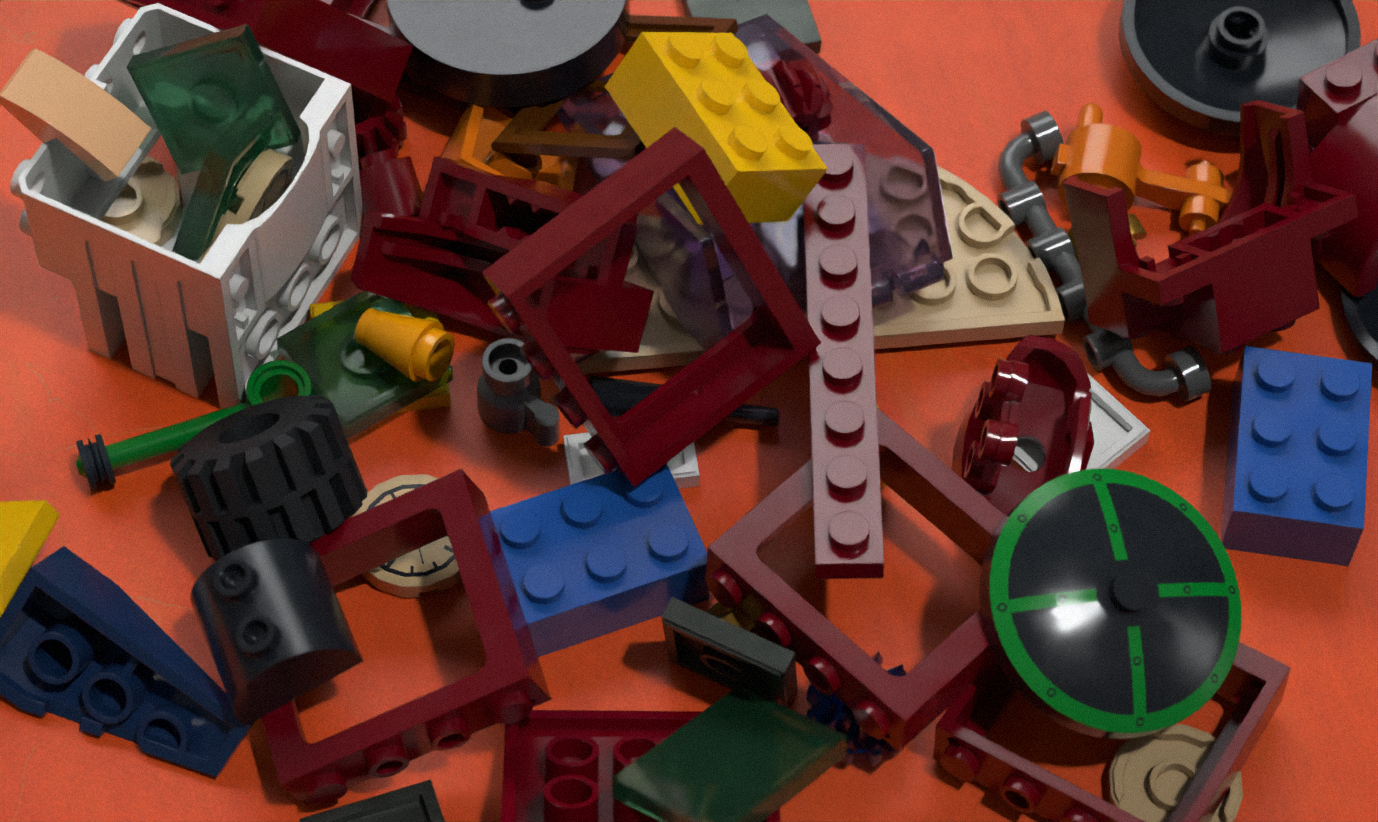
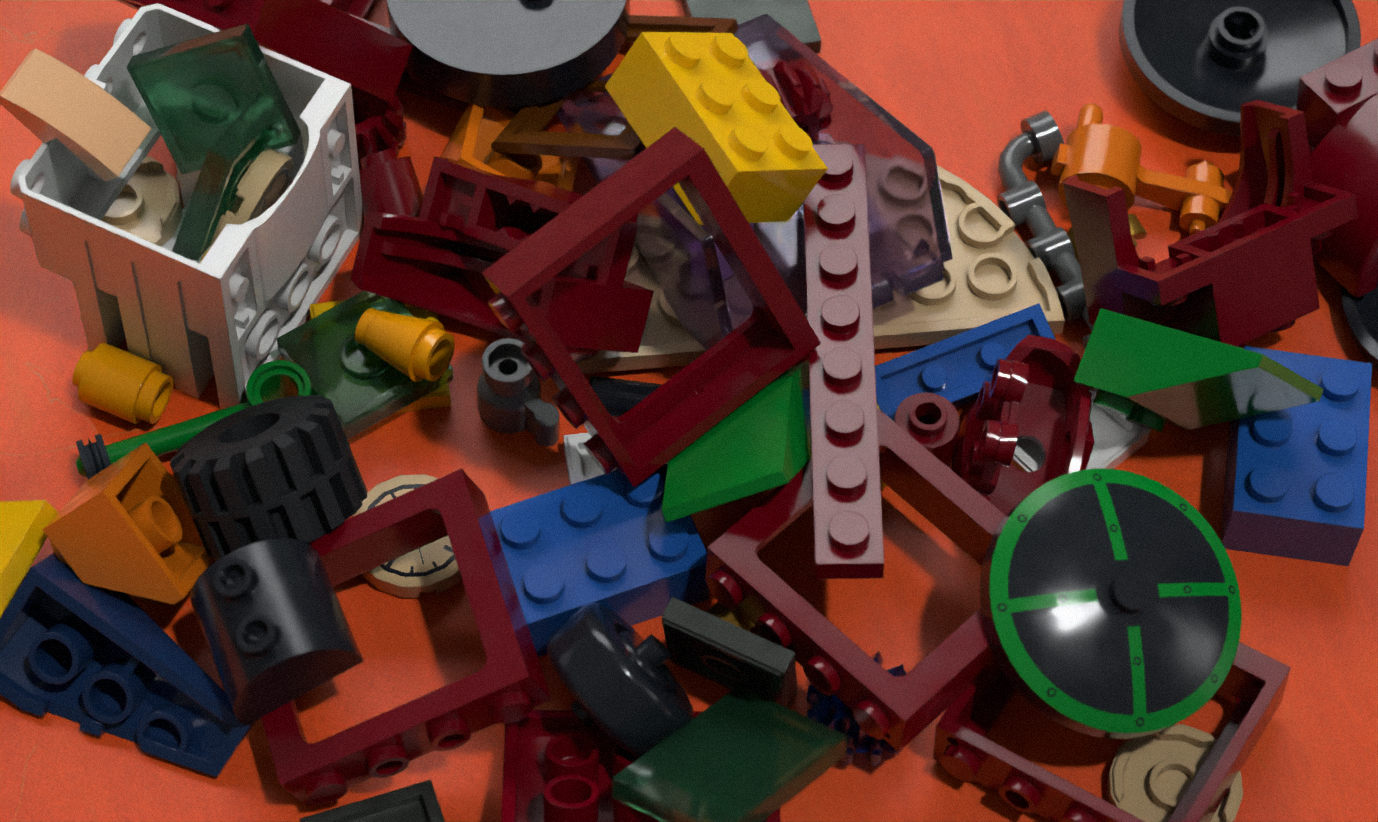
none -> orange slope [43,442,214,604]
none -> light orange brick [72,343,174,424]
none -> black wheel [547,603,694,759]
none -> green slope [662,361,811,522]
none -> blue plate [875,303,1056,421]
none -> dark red brick [894,393,959,467]
none -> green slope [1074,308,1324,433]

